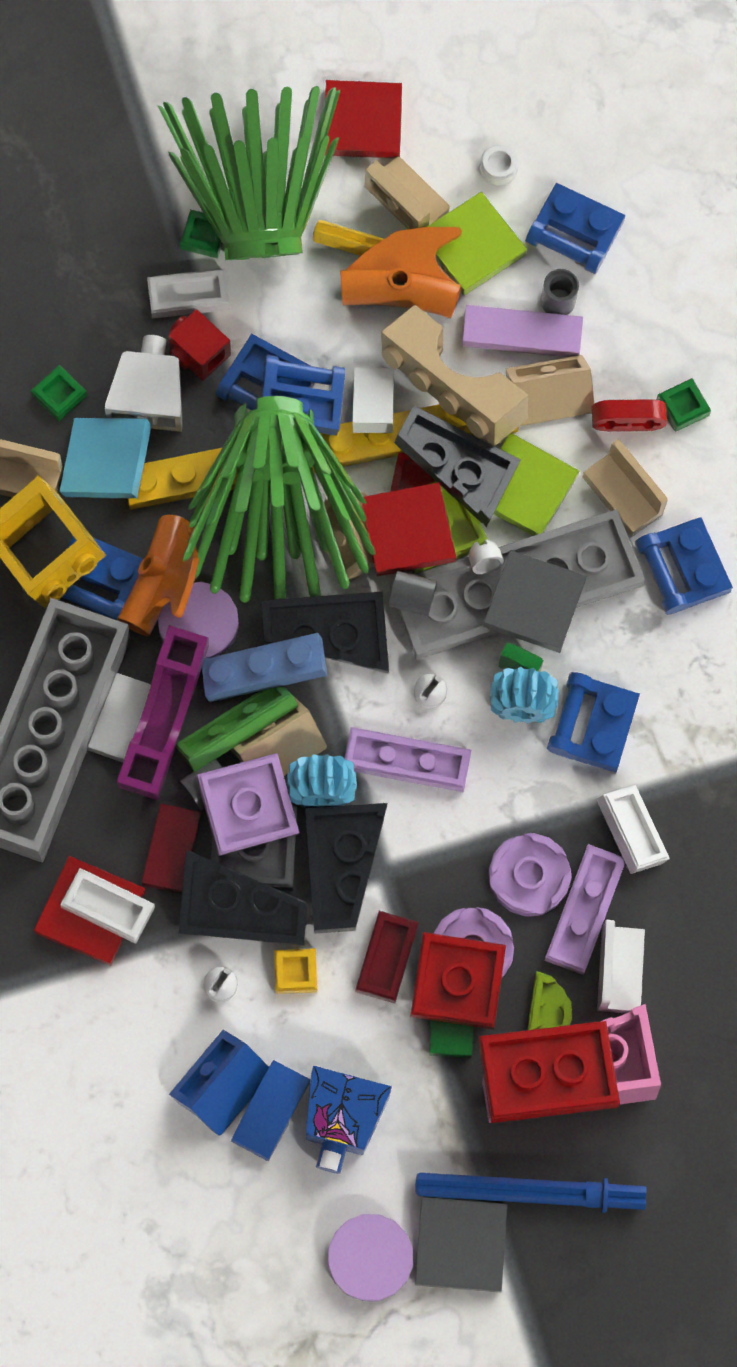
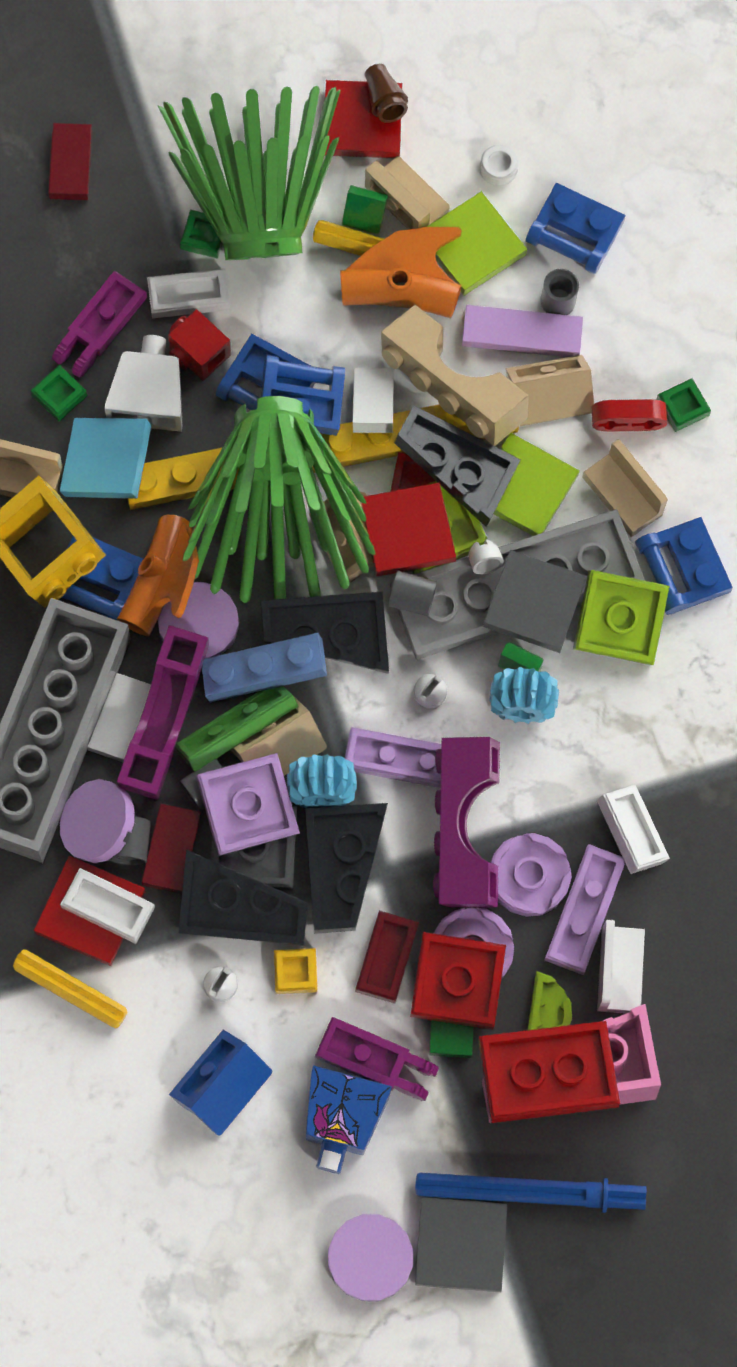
blue slope [231,1060,311,1162] -> none
blue plate [547,672,640,773] -> none
none -> yellow axle [13,949,127,1028]
none -> dark red tile [49,123,93,200]
none -> magenta hinge [52,271,147,378]
none -> lavender tile [60,779,134,863]
none -> dark grey beam [109,816,151,865]
none -> magenta hinge [315,1017,439,1101]
none -> green tile [342,185,388,234]
none -> reddish brown cone [364,63,408,123]
none -> magenta arch [433,737,500,908]
none -> lime tile [573,570,669,665]

